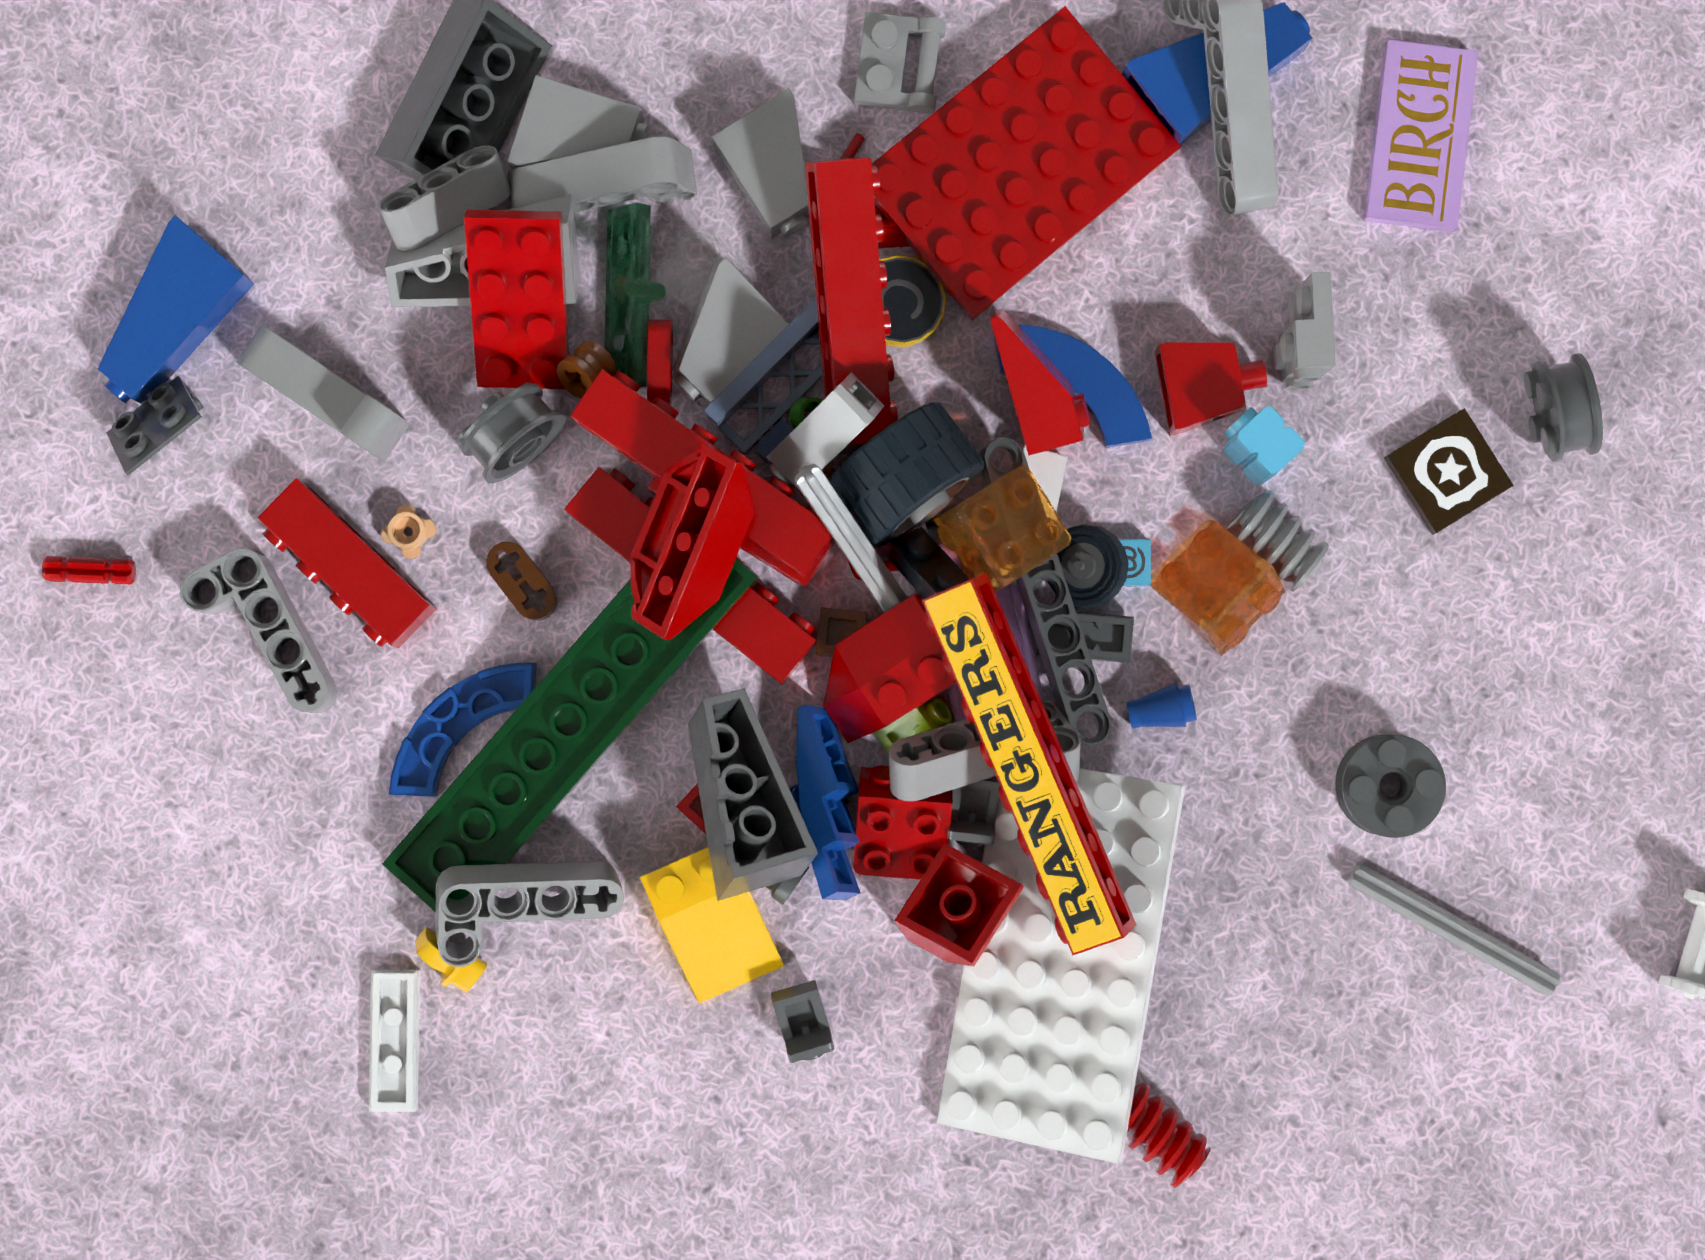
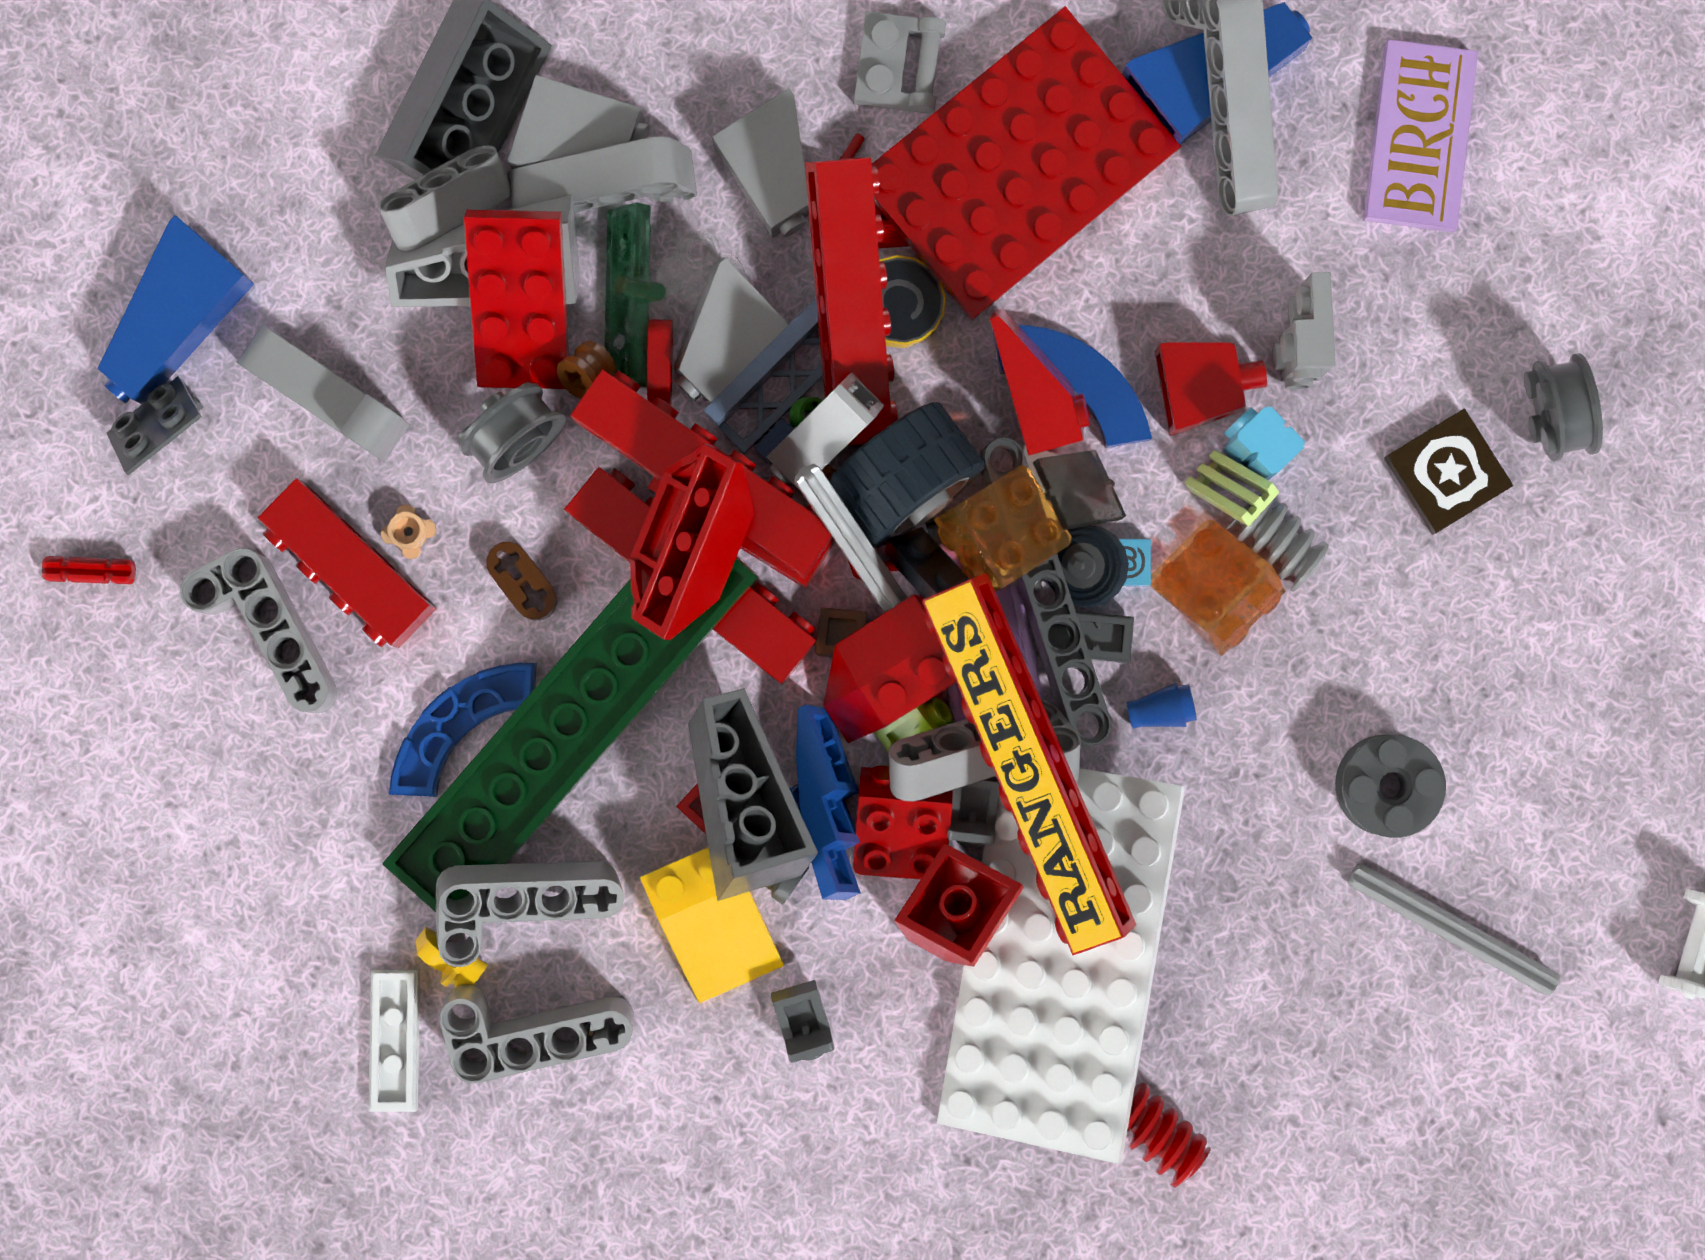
none -> light grey beam [440,984,634,1083]
none -> clear smoke piece [1033,450,1126,530]
none -> yellowish green tile [1184,449,1280,527]

